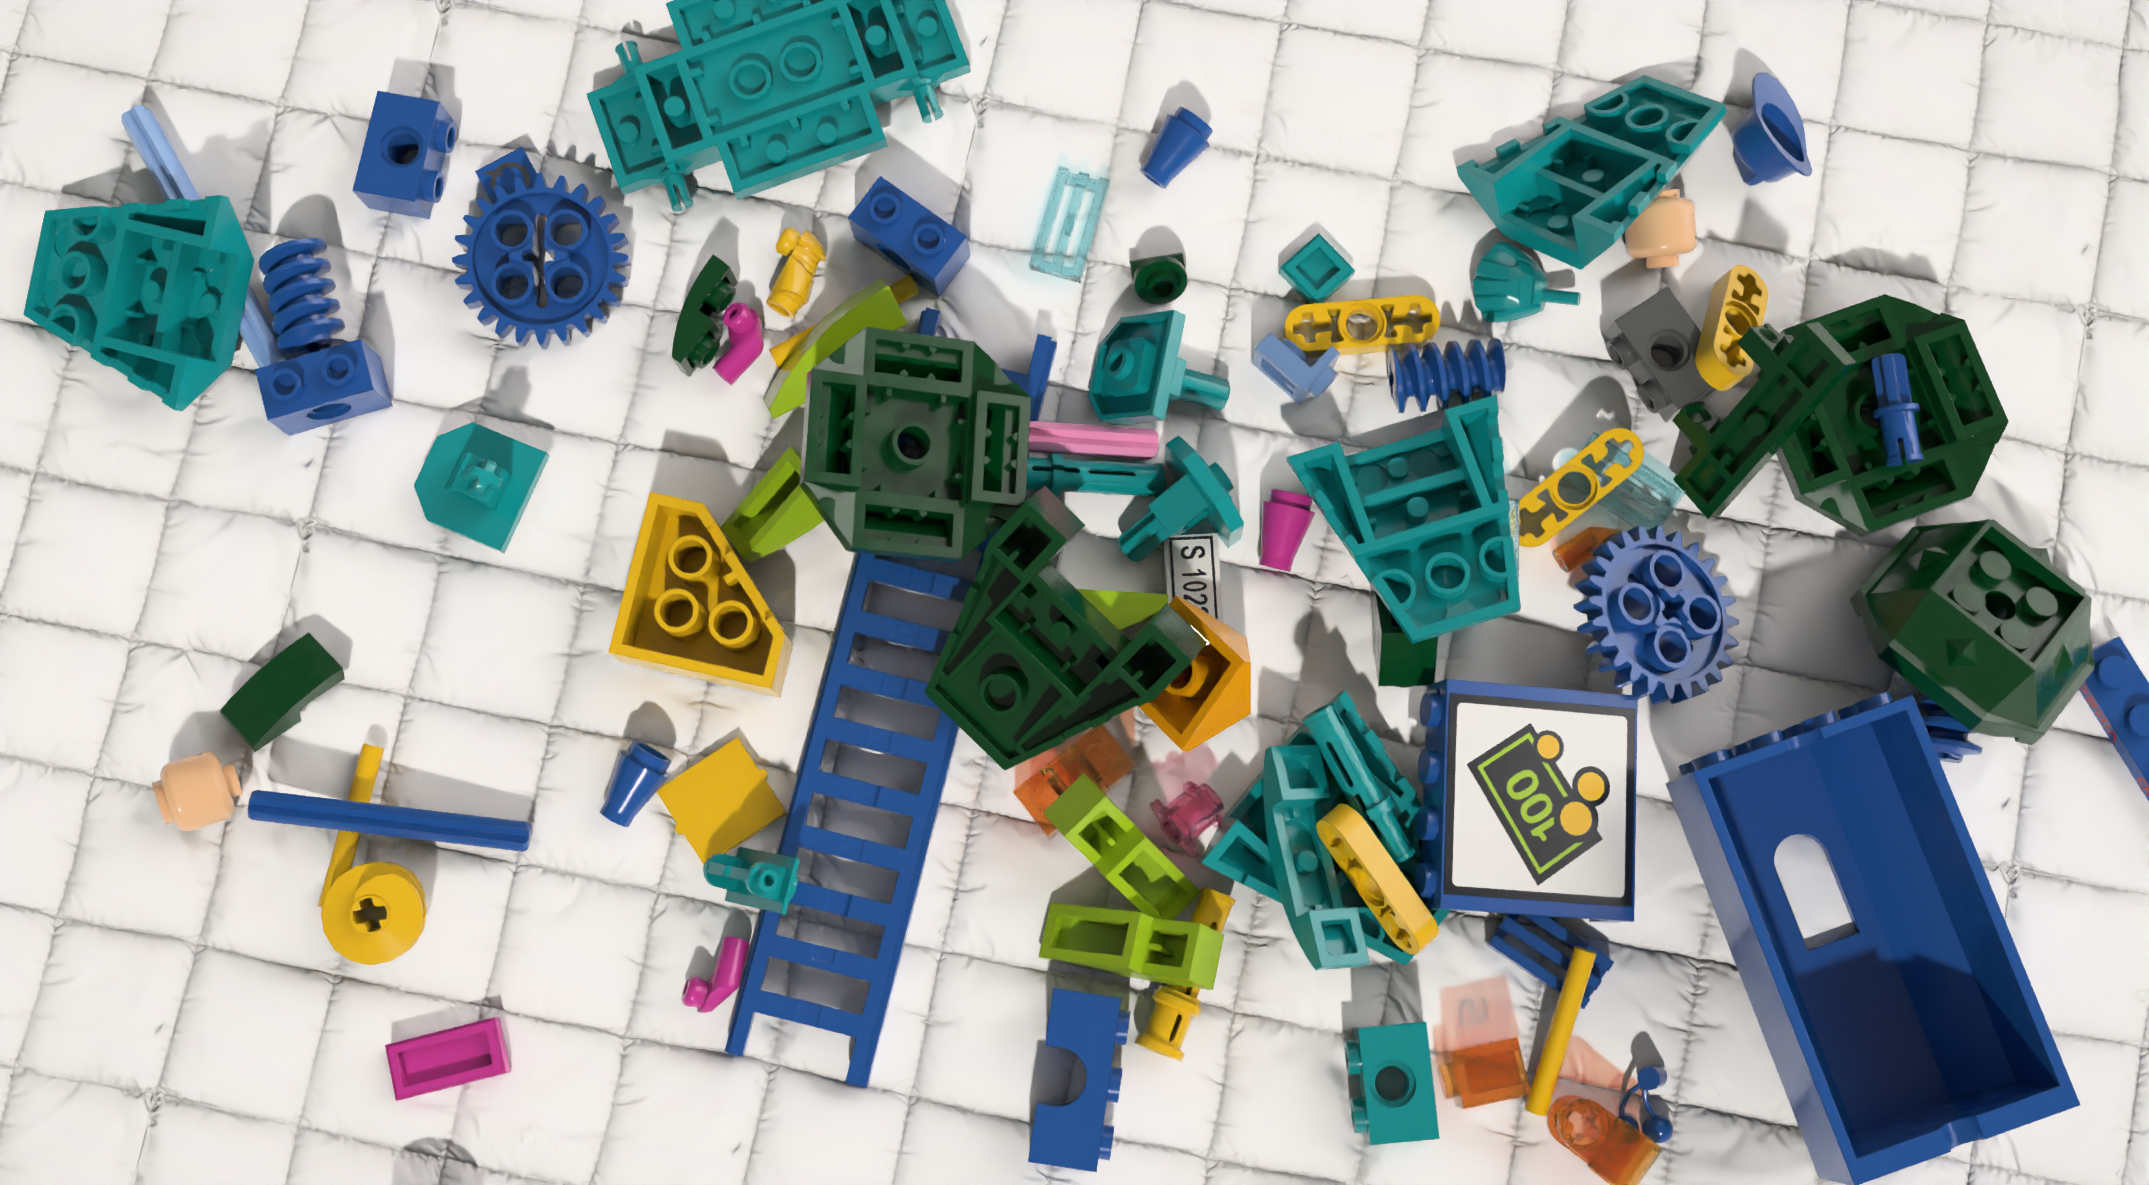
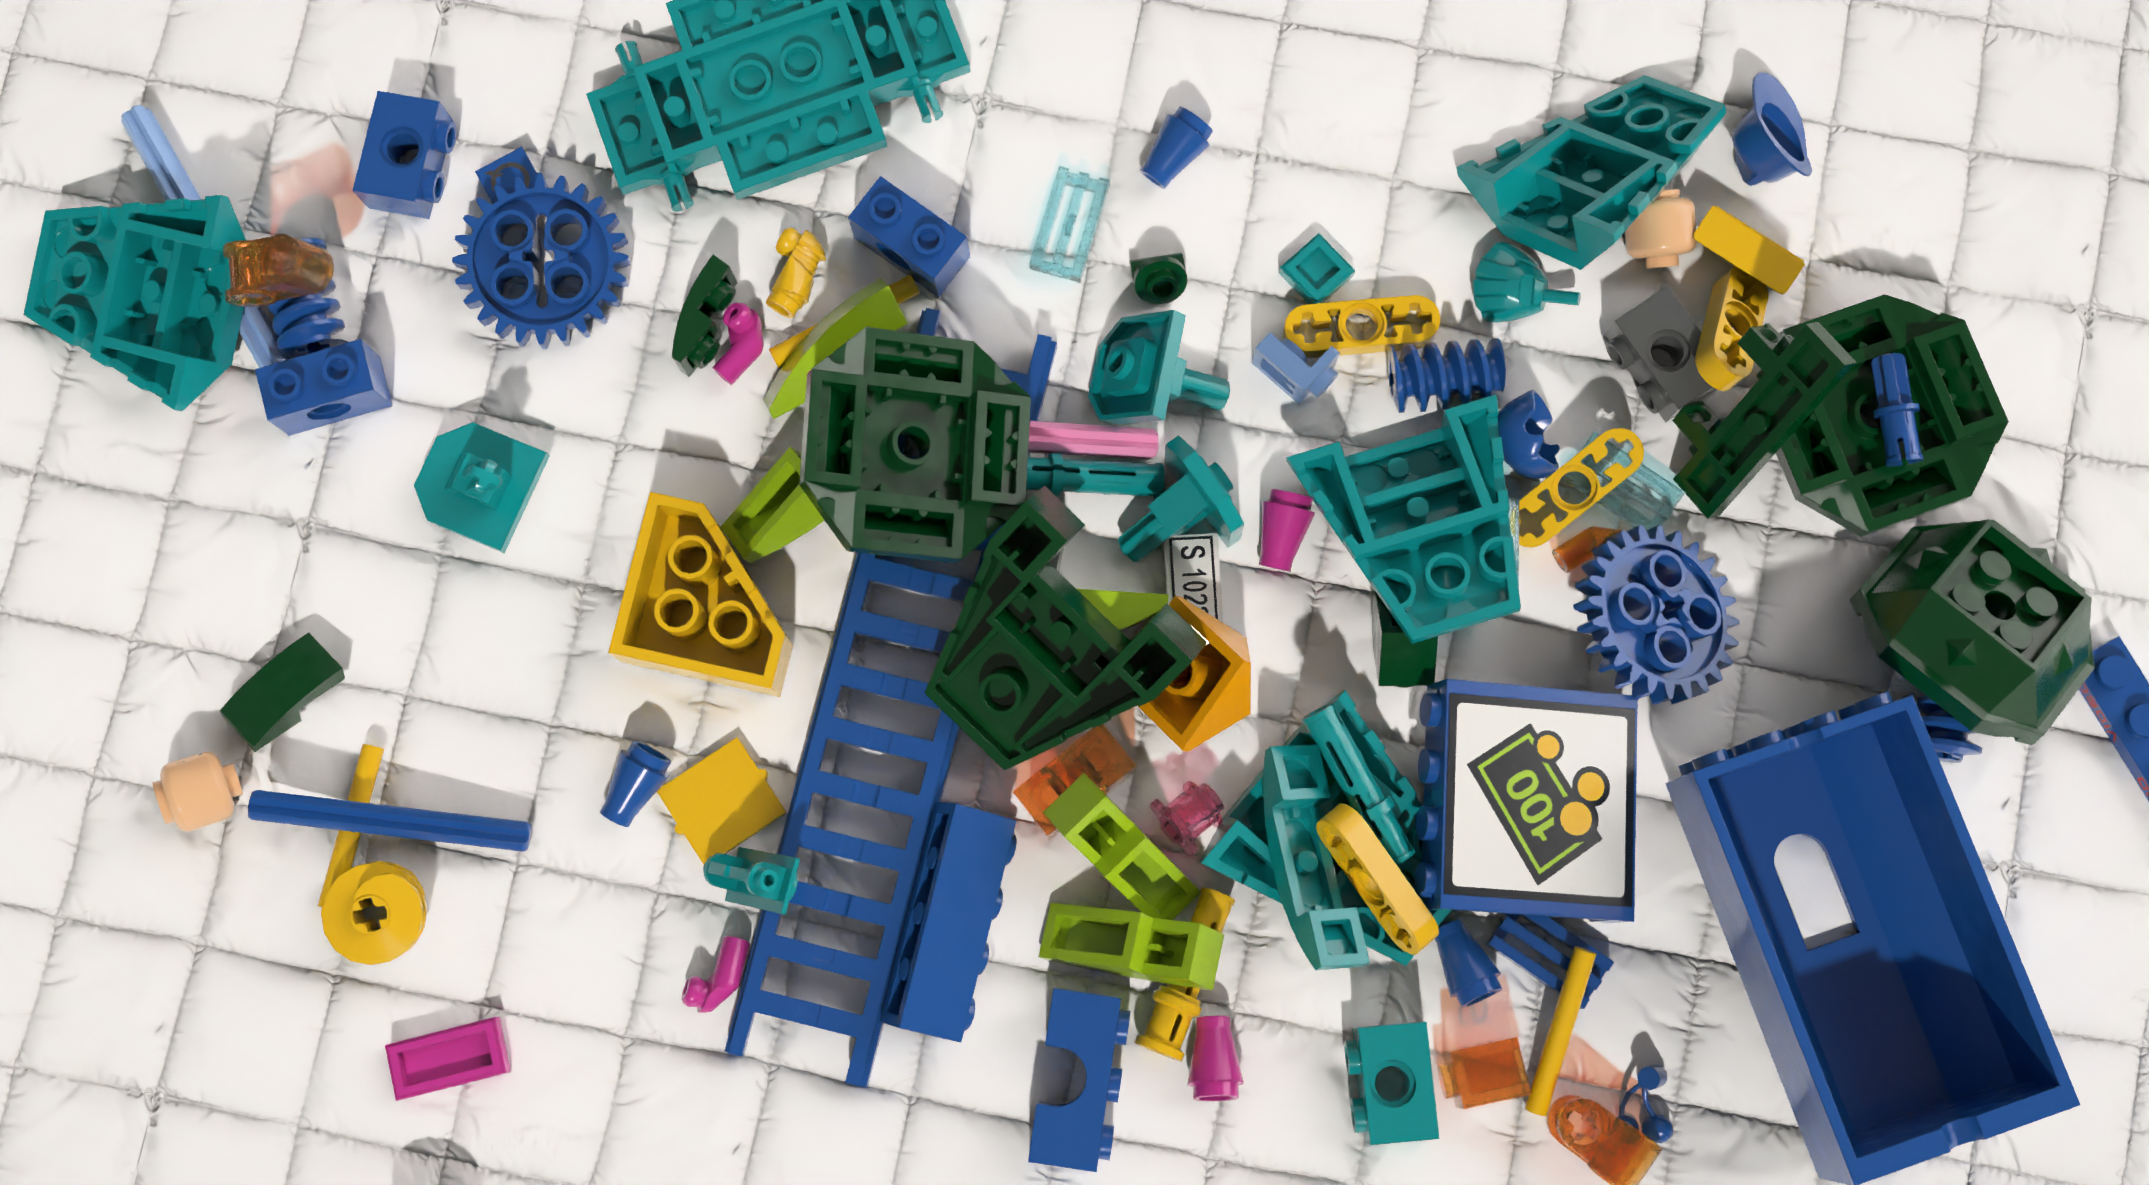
none -> clear orange piece [223,234,334,307]
none -> blue brick [879,802,1017,1043]
none -> dark pink cone [1187,1016,1244,1102]
none -> blue cone [1434,919,1503,1008]
none -> blue hair [1498,389,1560,478]
none -> yellow slope [1693,205,1805,295]

